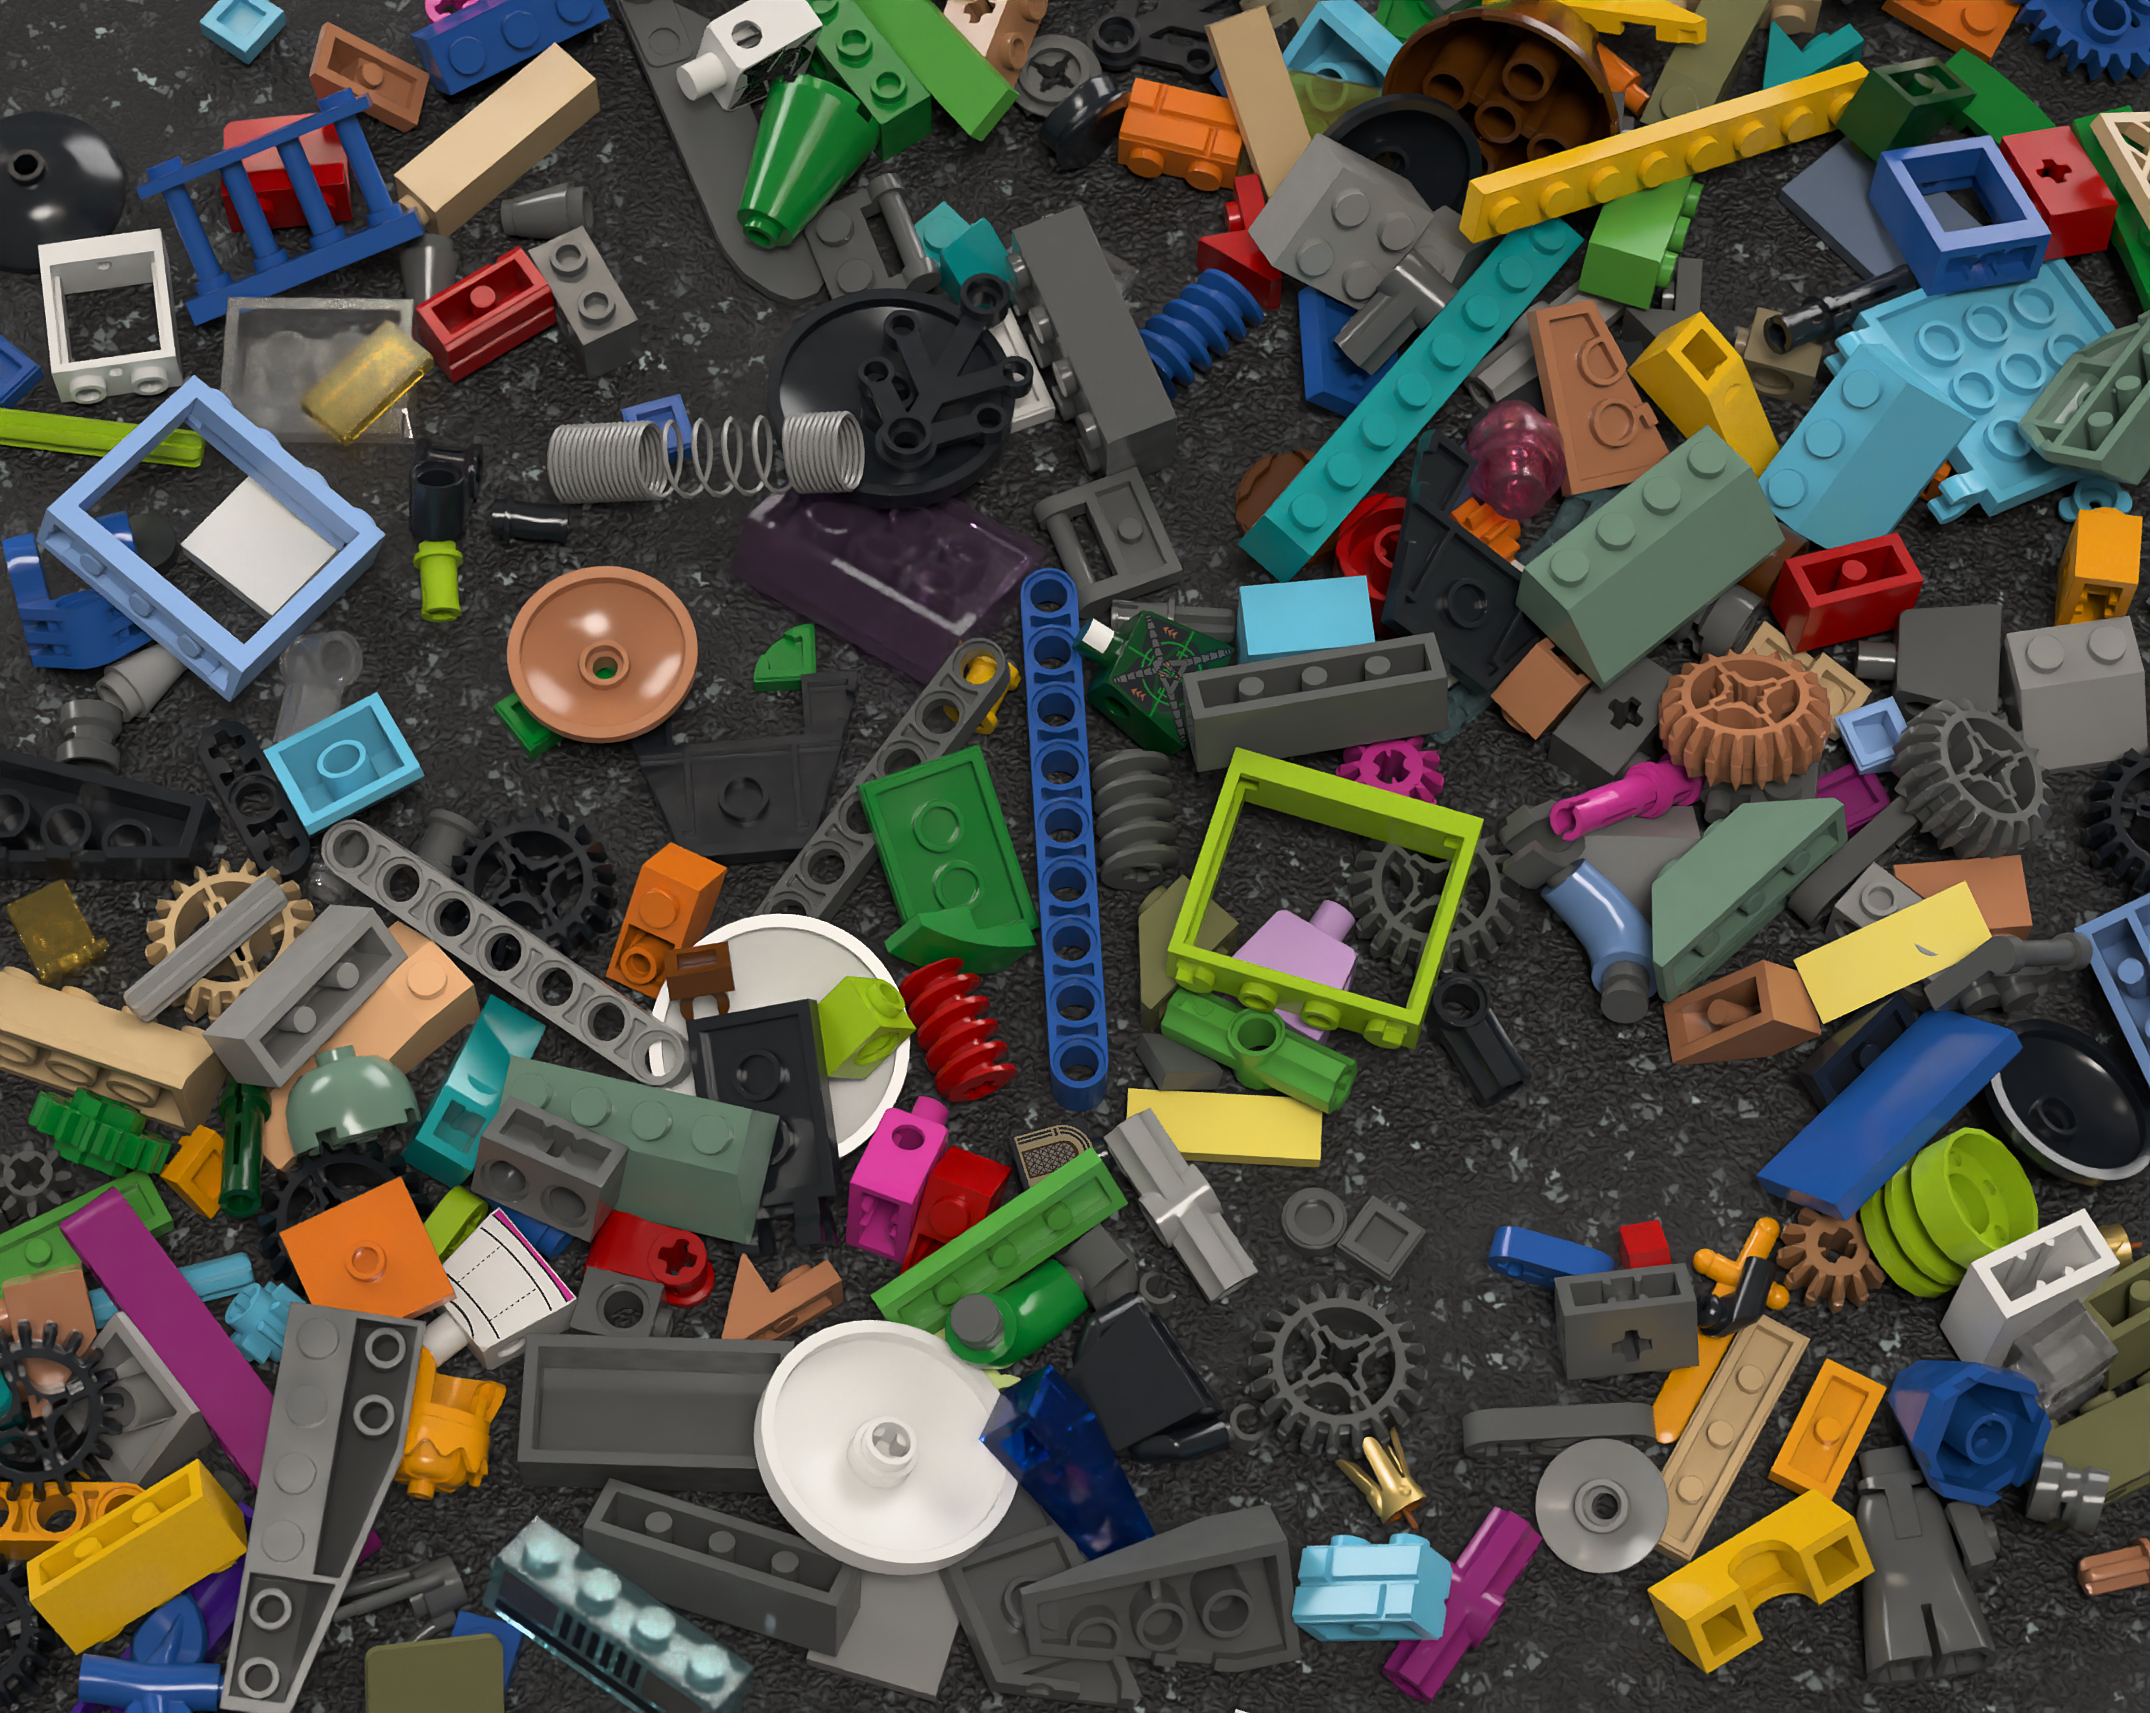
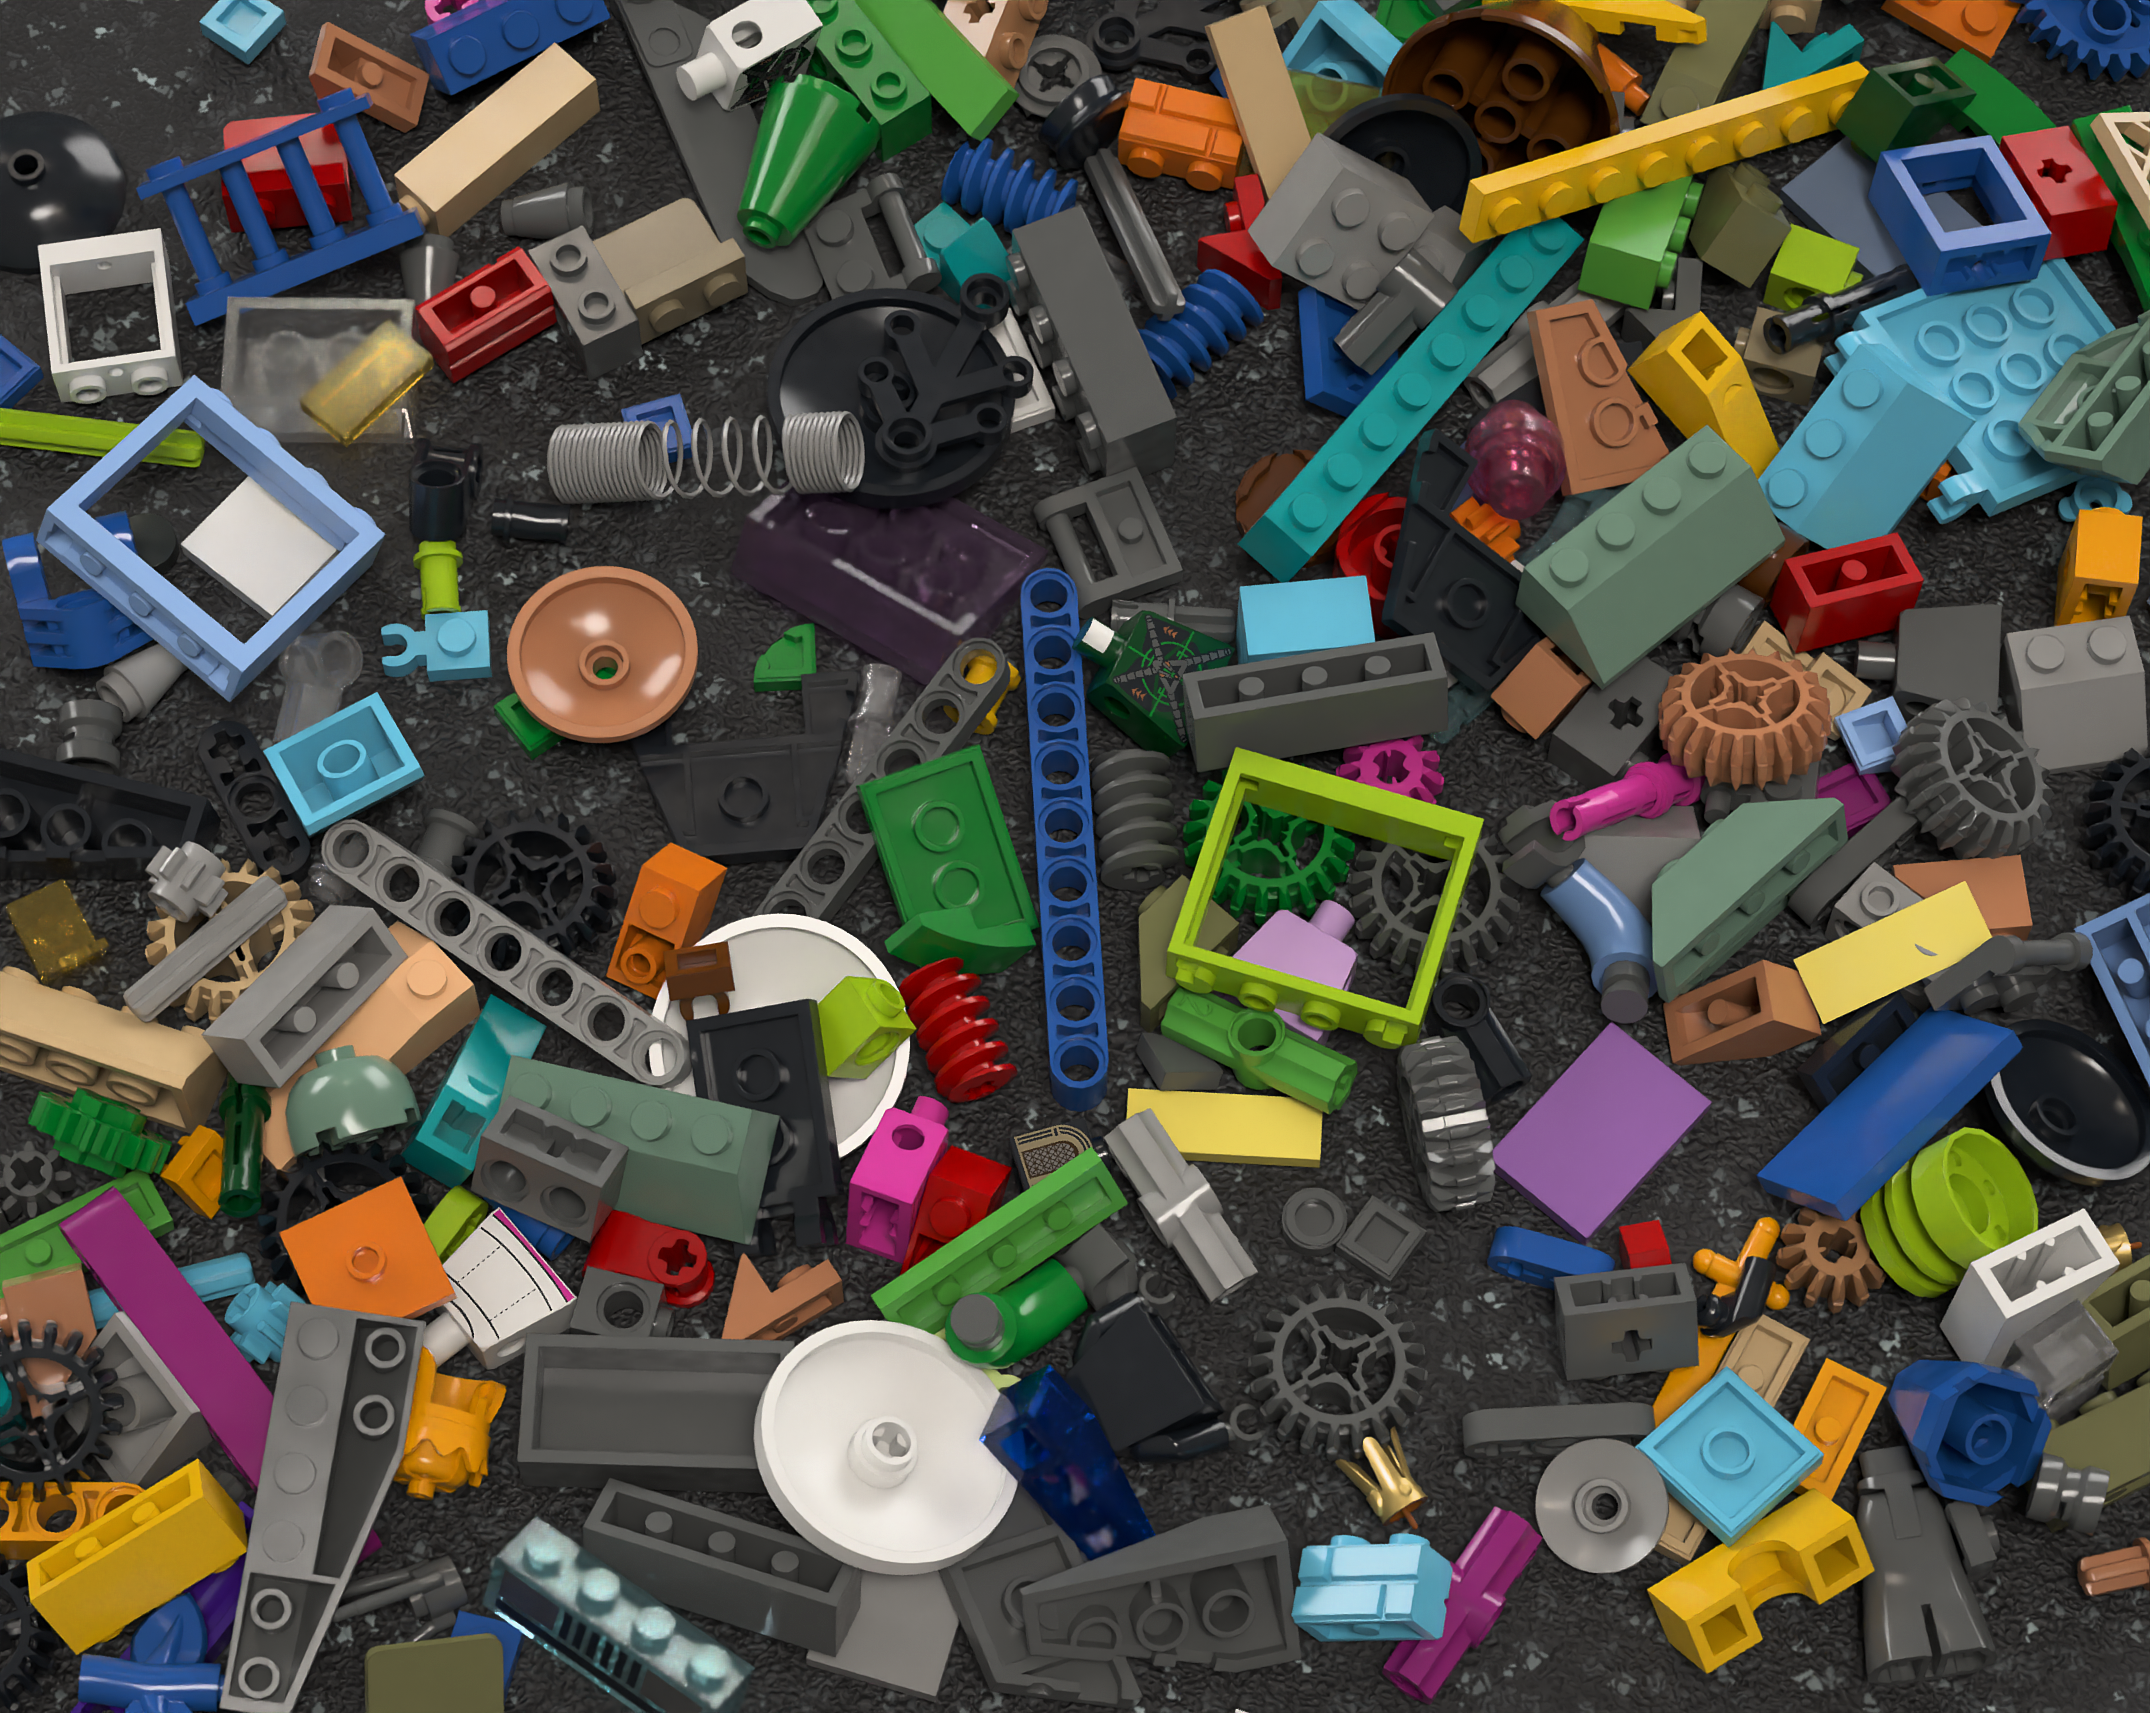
none -> light grey gear [145,841,229,922]
none -> medium azure plate [381,610,492,682]
none -> dark tan bracket [592,198,748,344]
none -> clear axle [845,663,902,784]
none -> blue piece [941,137,1078,234]
none -> dark grey axle [1084,148,1186,322]
none -> green gear [1183,759,1355,927]
none -> dark grey gear [1396,1035,1496,1213]
none -> medium lavender tile [1493,1022,1712,1246]
none -> medium azure plate [1635,1366,1824,1548]
none -> olive slope [1689,161,1792,288]
none -> lime brick [1763,224,1864,322]

